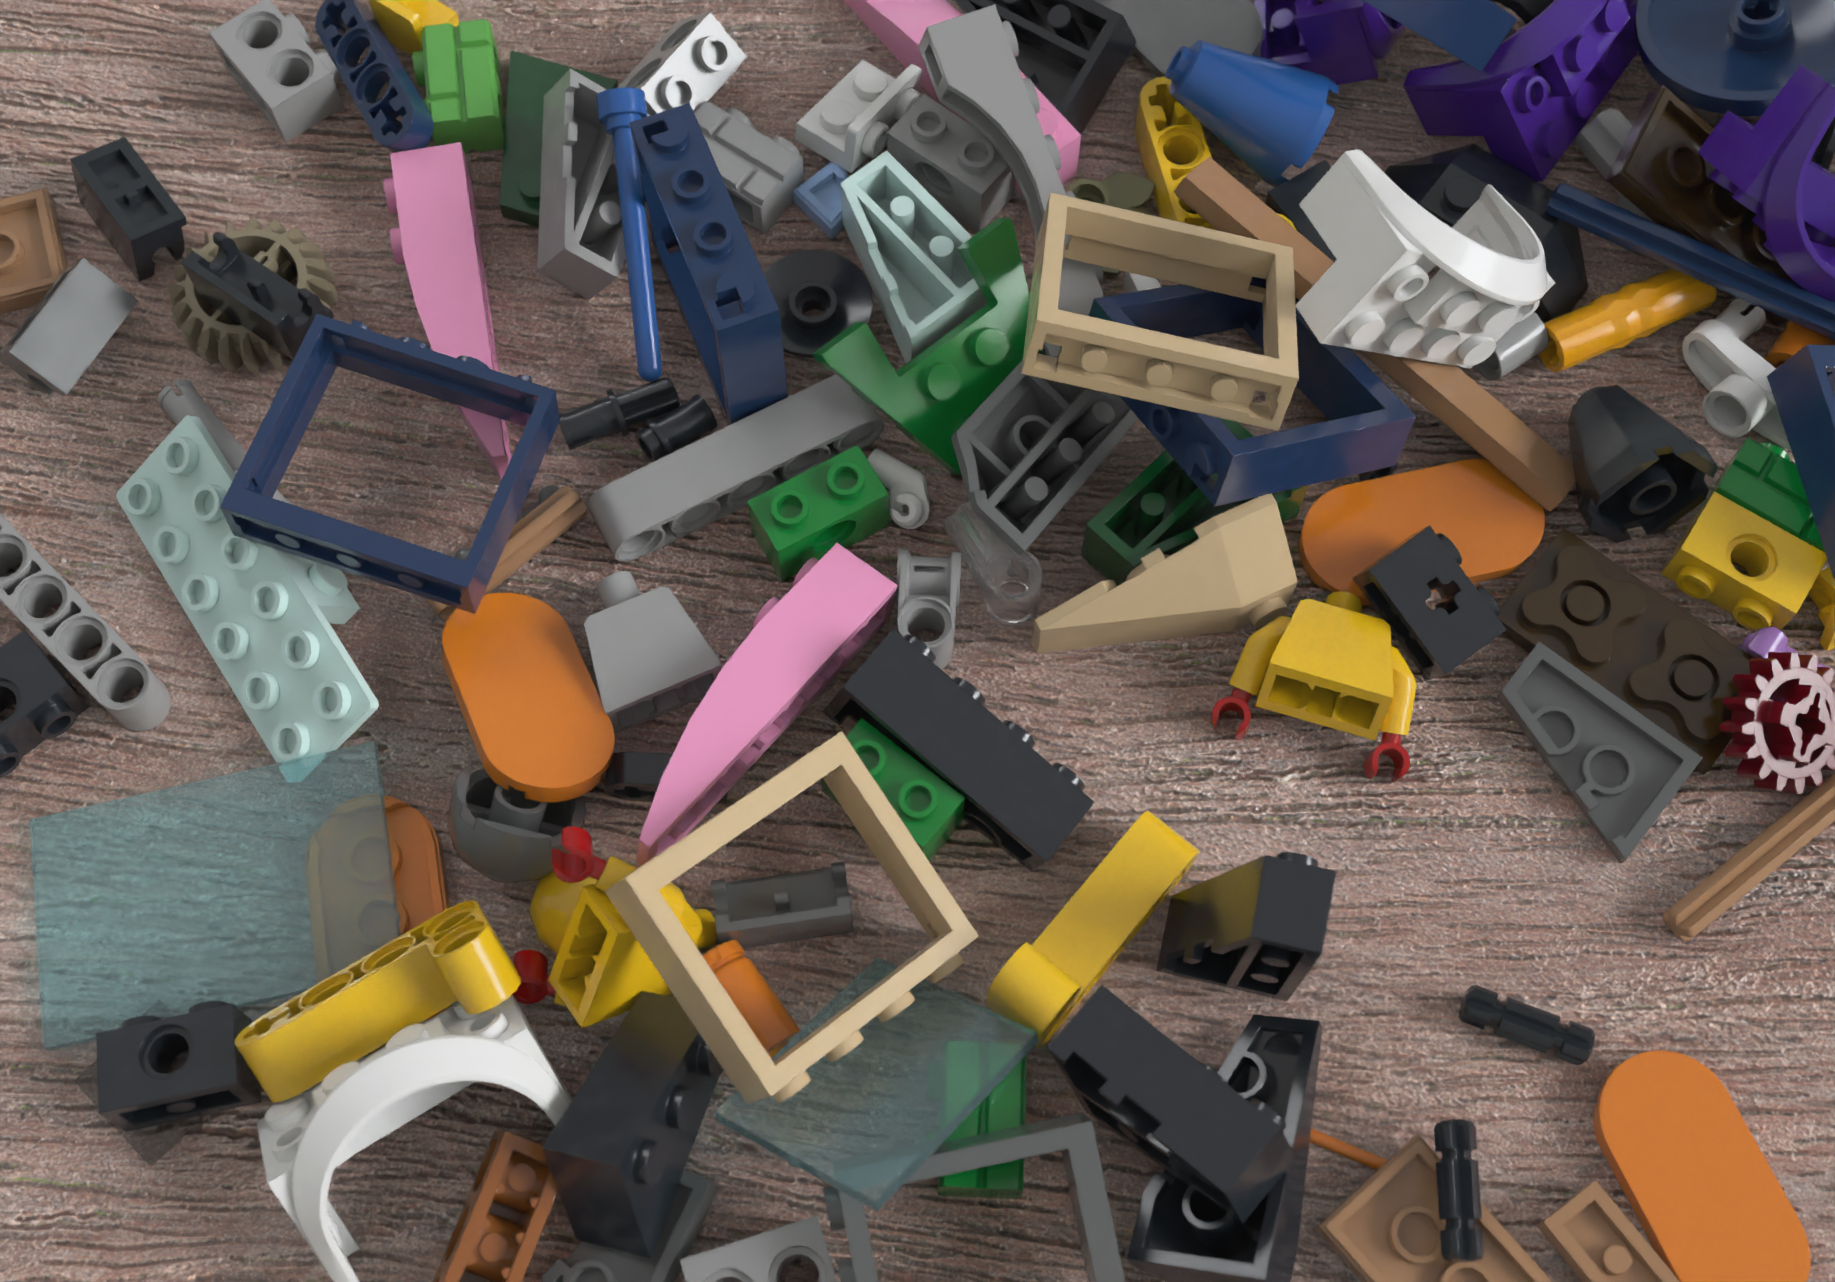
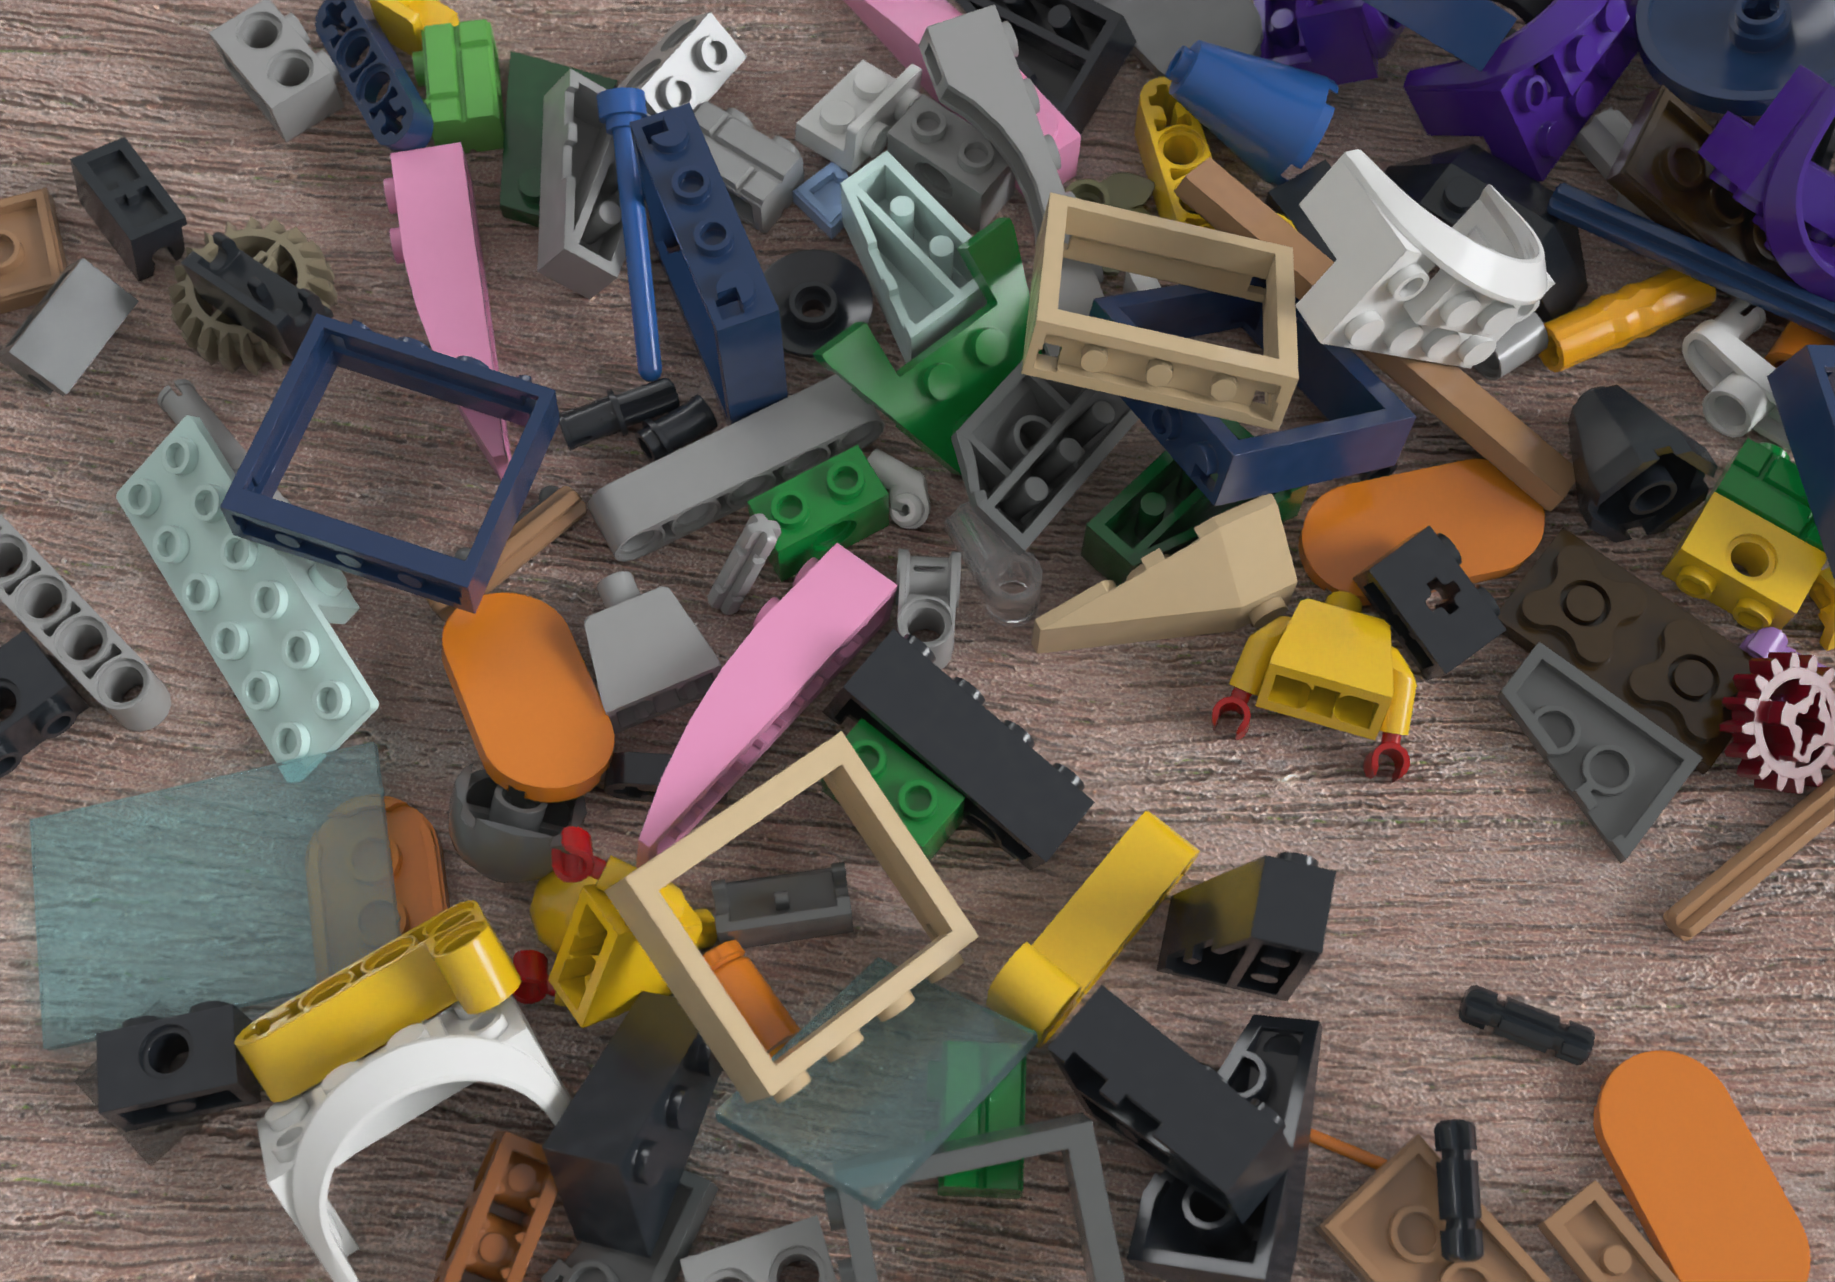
none -> light grey axle [707,514,781,615]

